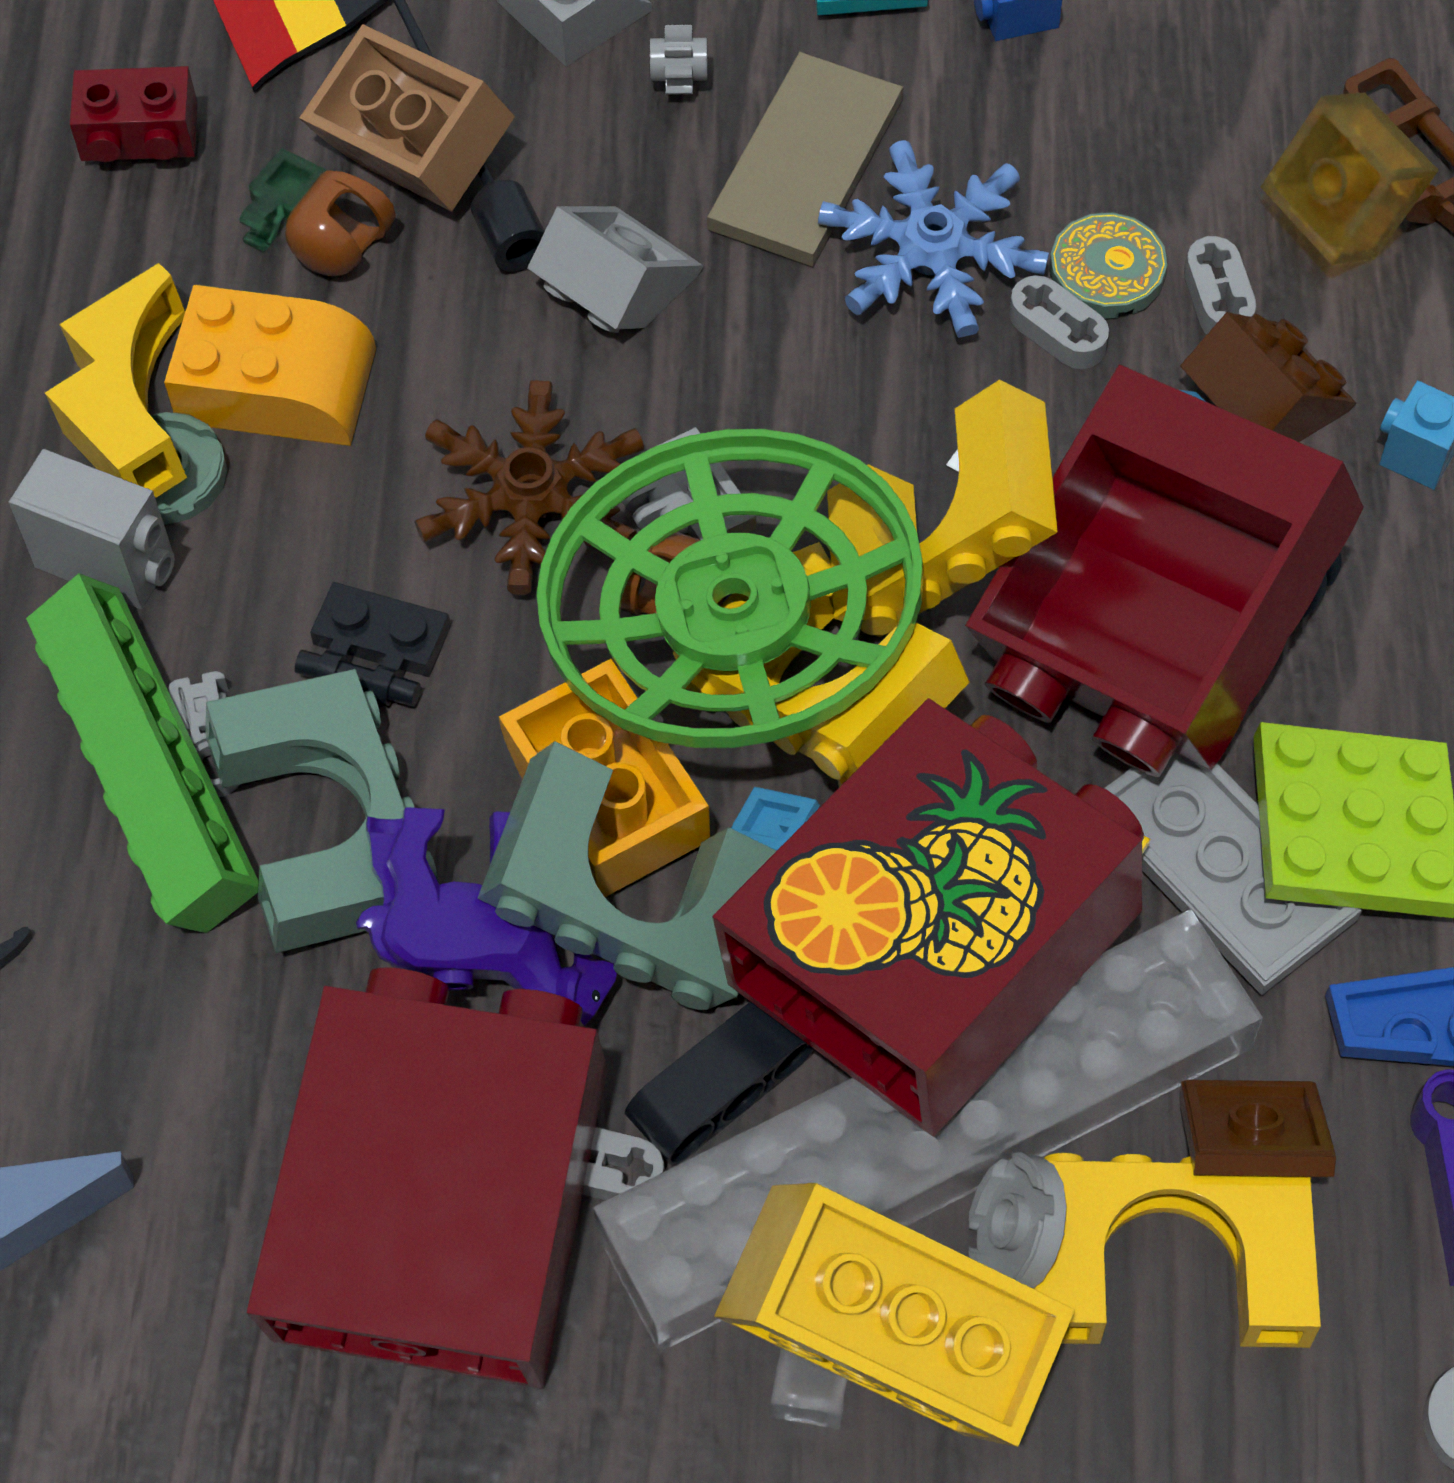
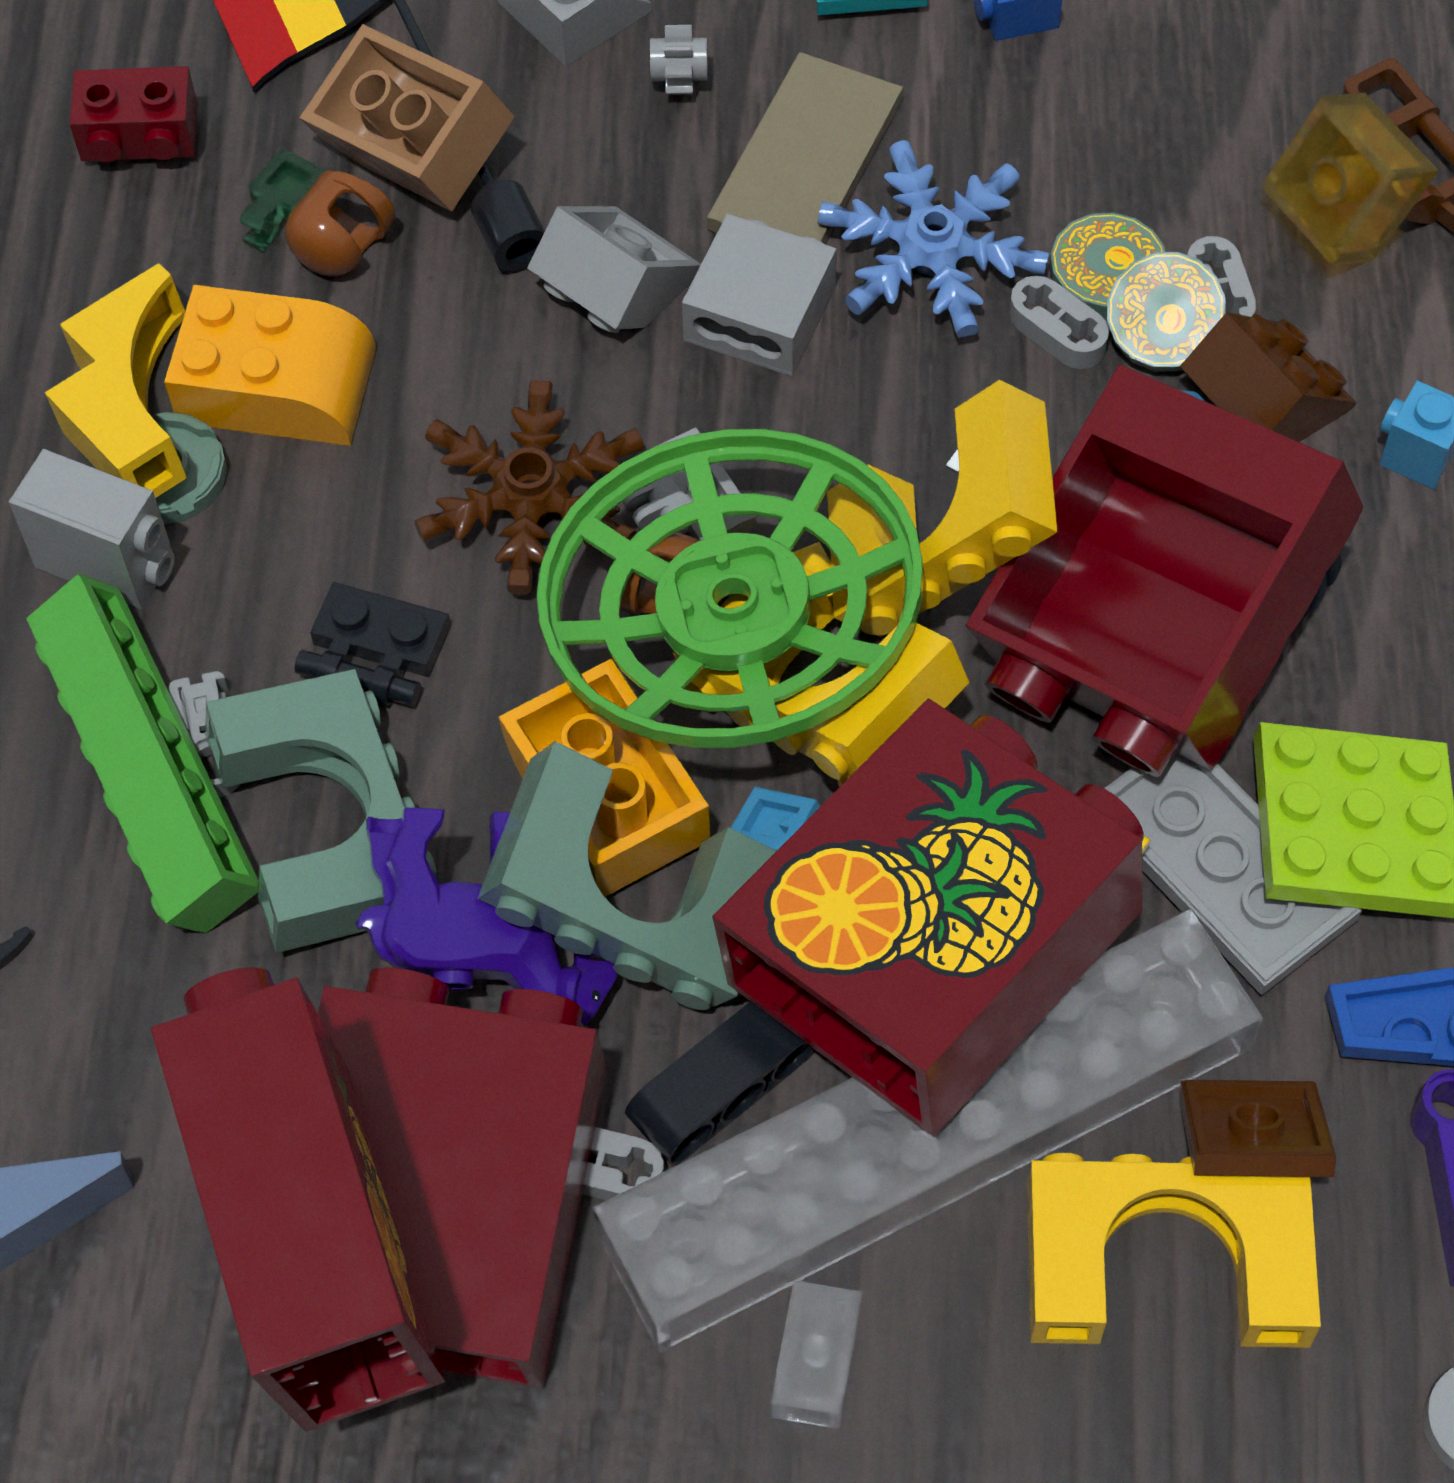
yellow brick [714,1183,1075,1447] -> none
light grey tile [968,1152,1067,1288] -> none
none -> dark red brick [150,967,445,1432]
none -> light grey piece [682,213,837,377]
none -> tile [1107,252,1225,372]

